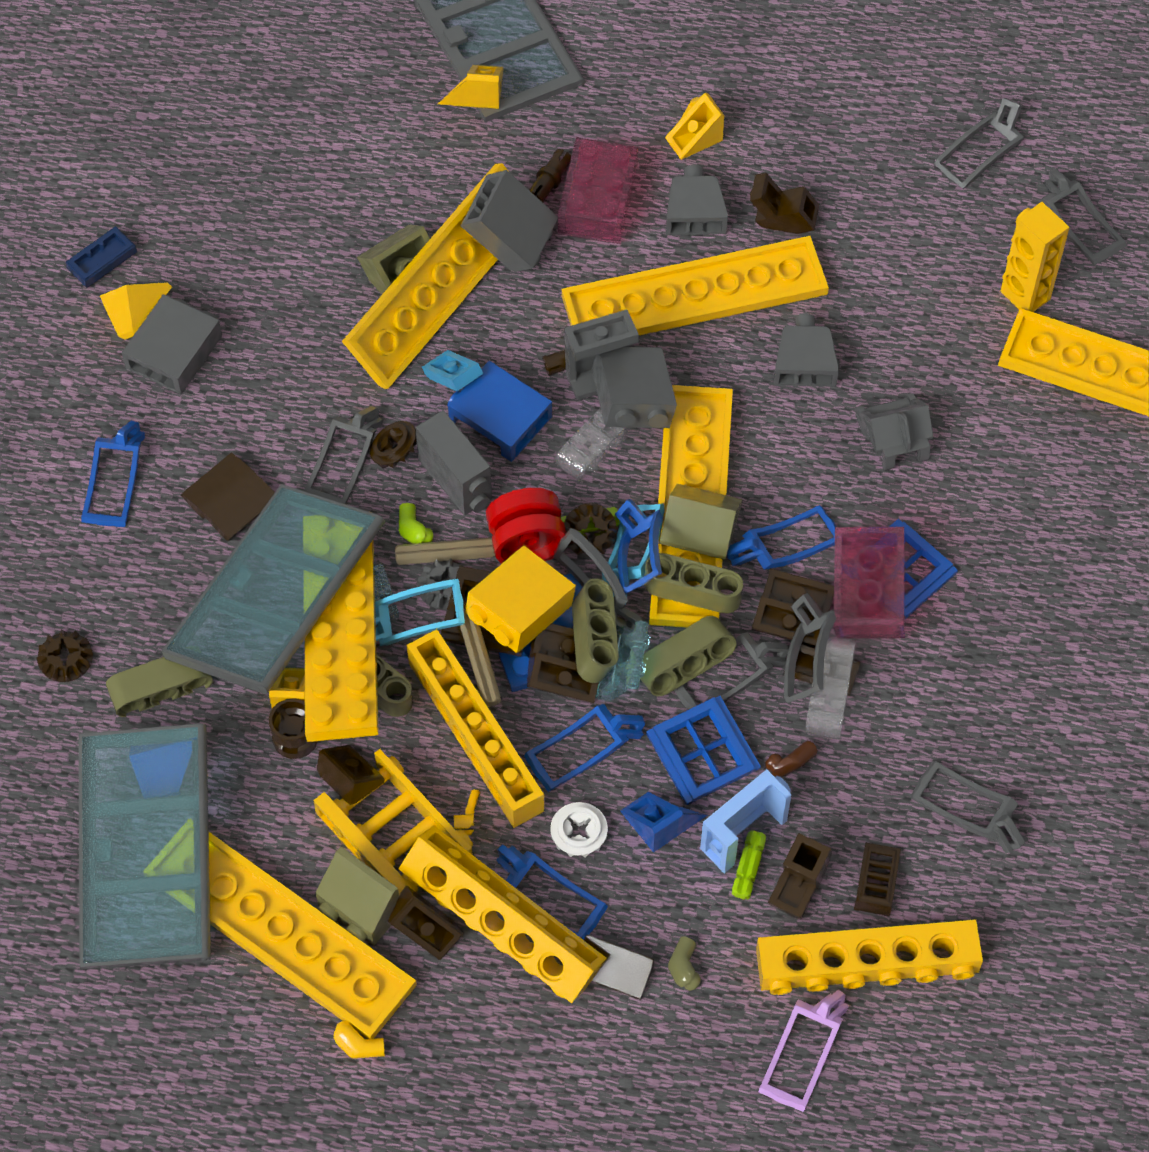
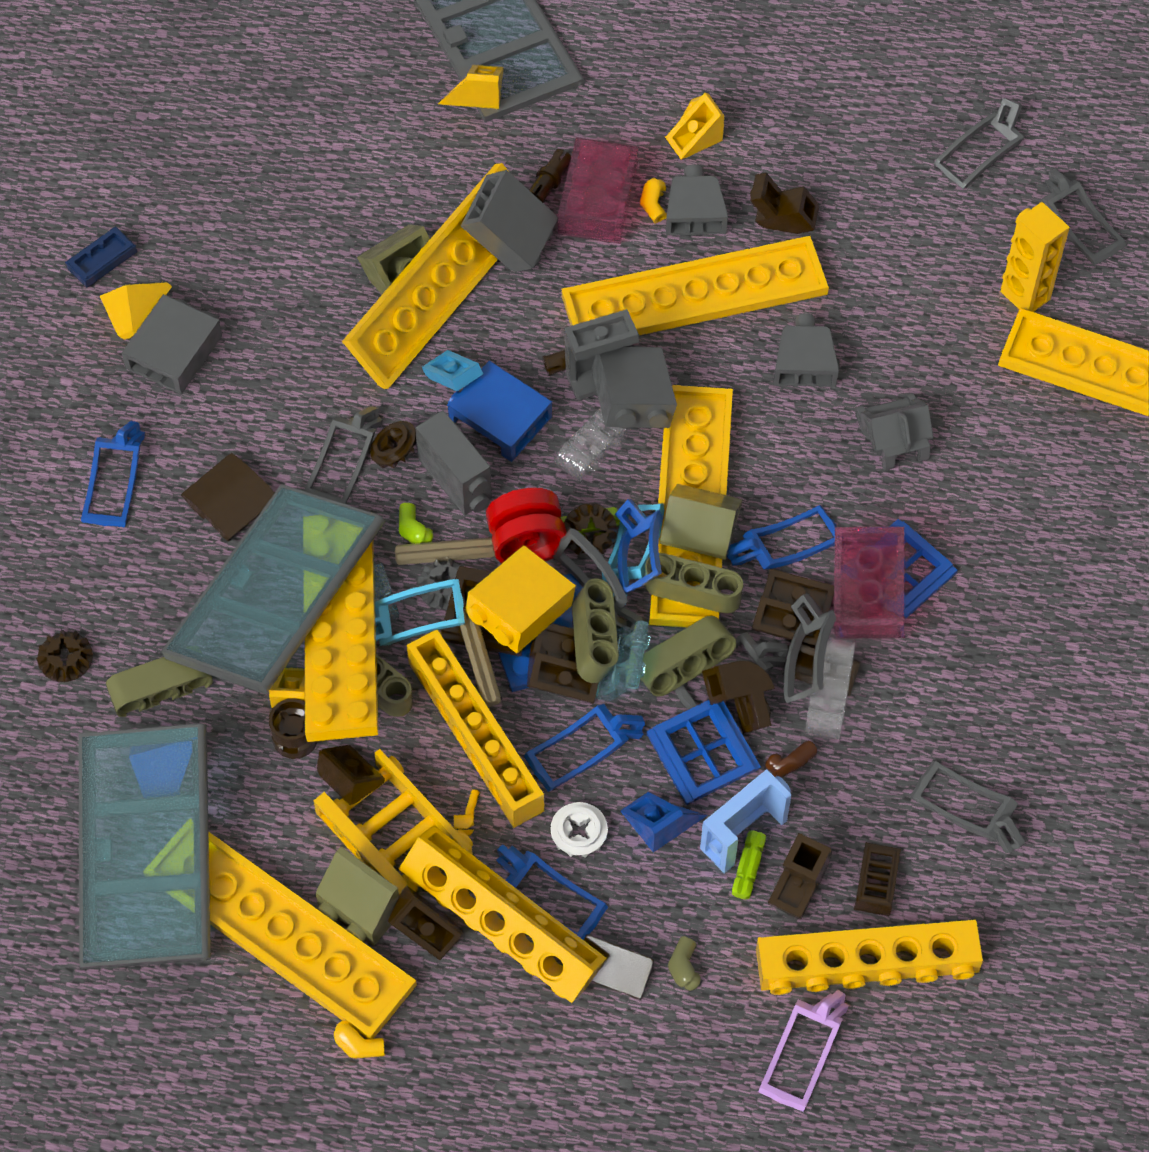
none -> yellow arm [640,178,667,224]
none -> dark brown brick [702,661,775,734]

